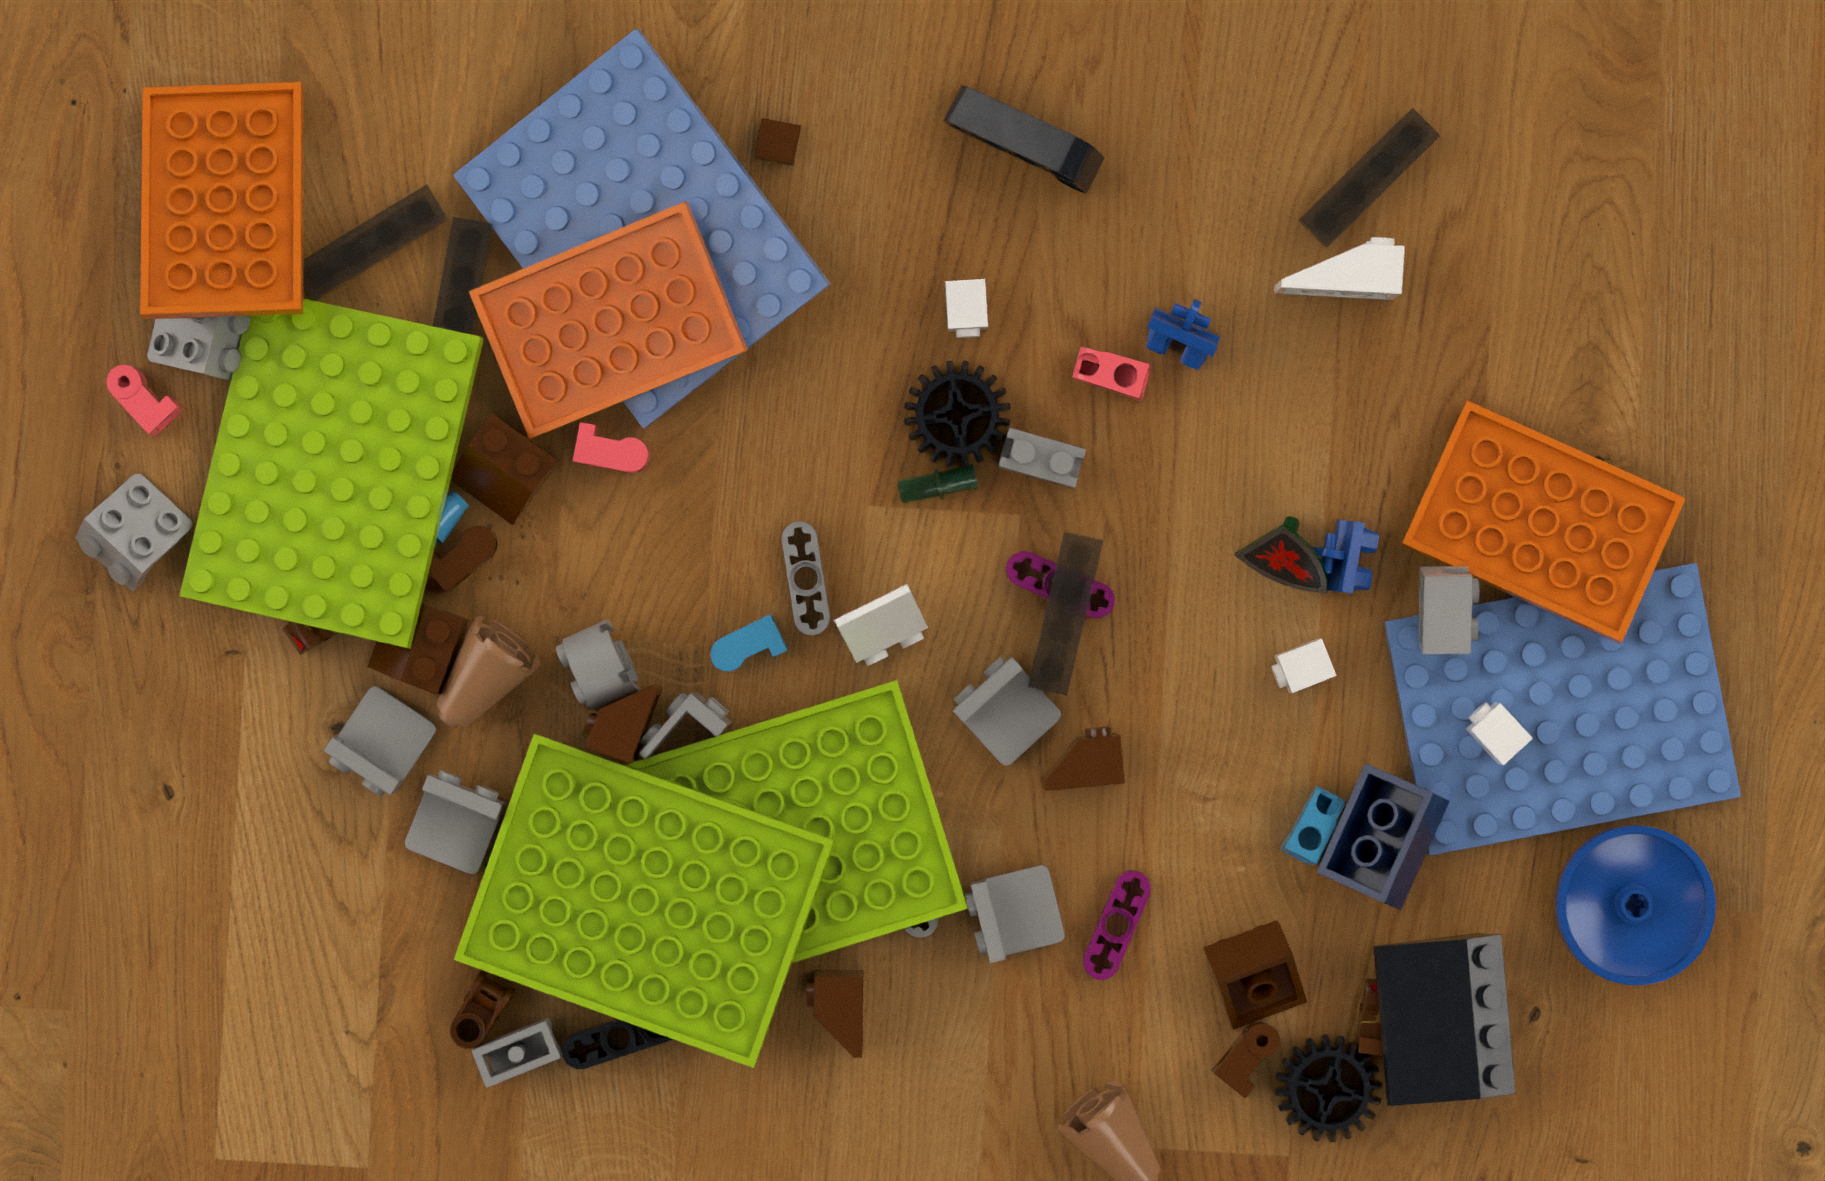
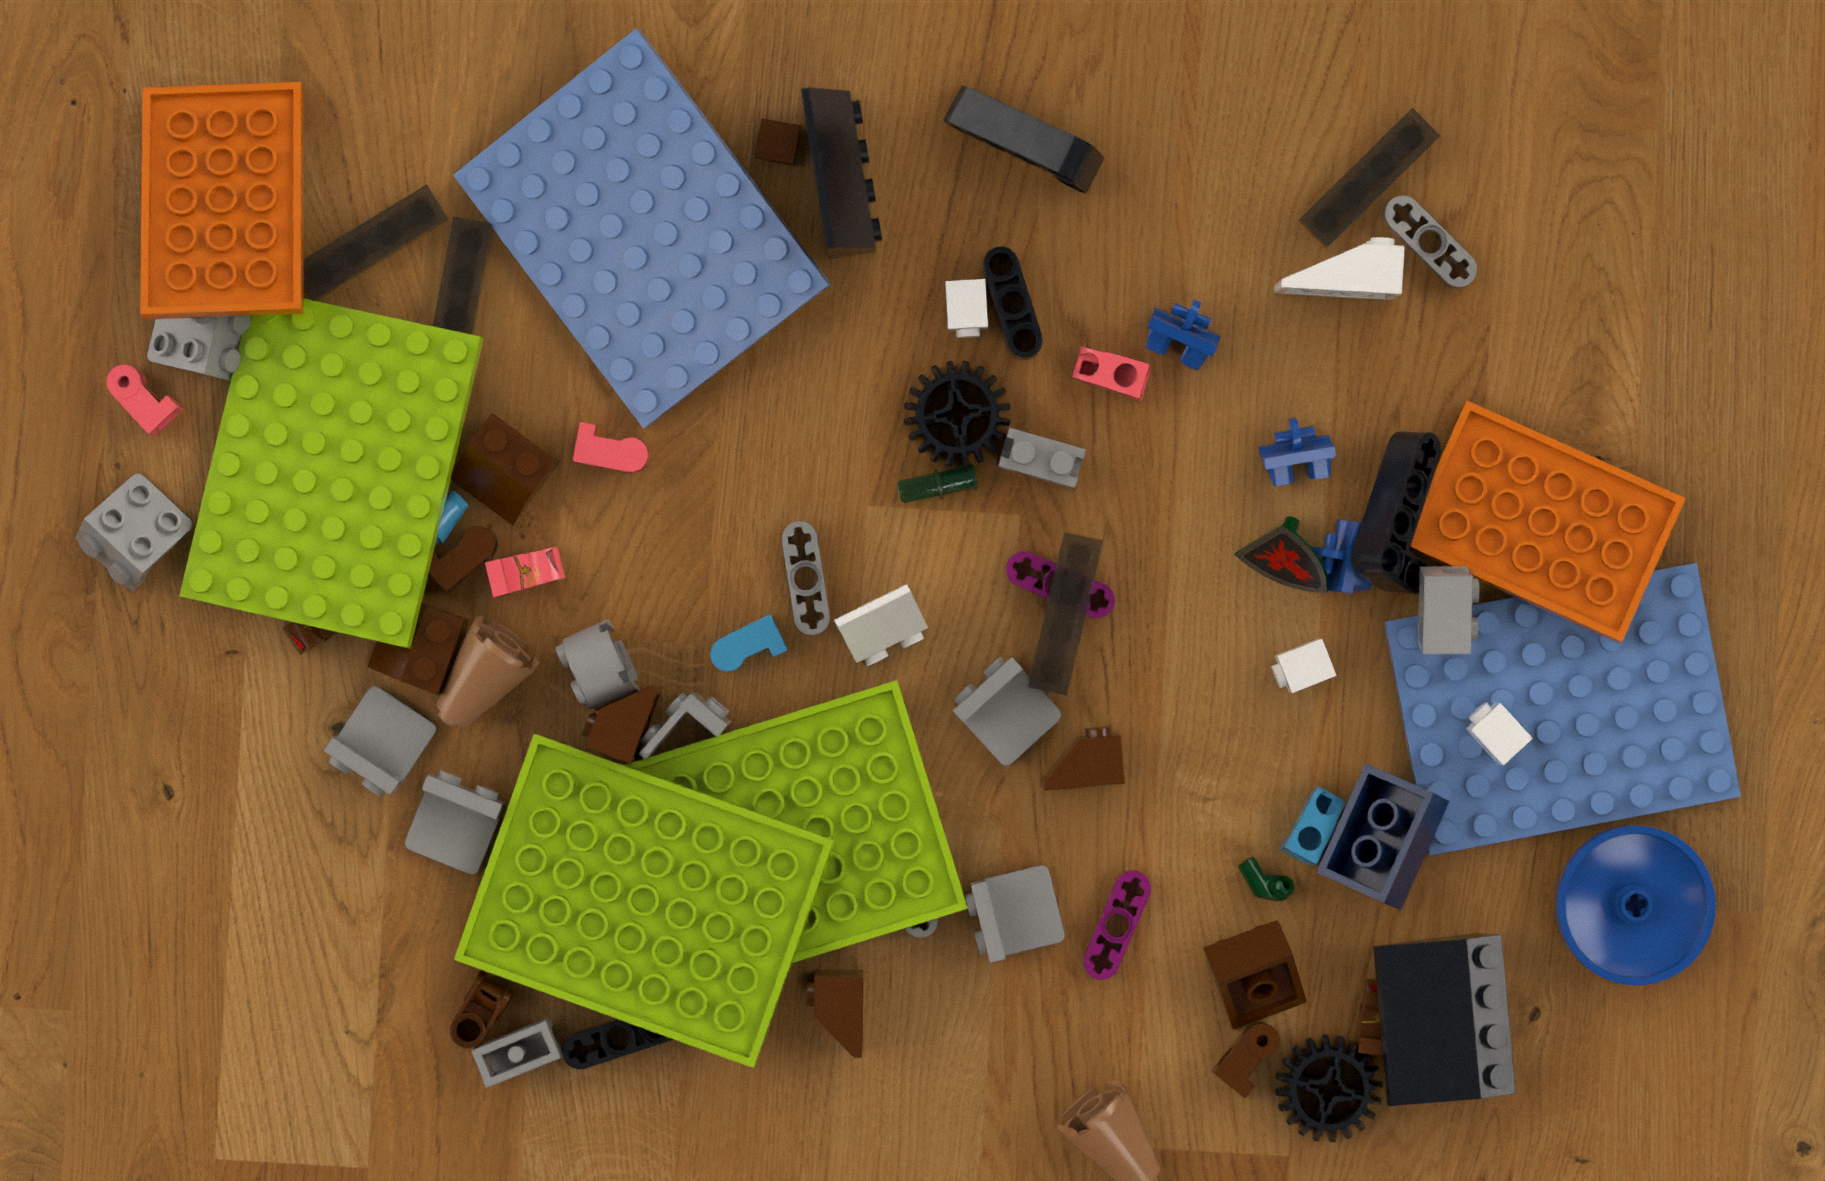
orange plate [469,201,748,439] -> none
none -> coral leg [485,547,566,598]
none -> black slope [801,87,882,259]
none -> black beam [982,246,1043,360]
none -> dark green arm [1237,856,1294,901]
none -> blue hips [1259,417,1336,486]
none -> black beam [1351,431,1441,594]
none -> light grey beam [1383,196,1477,289]

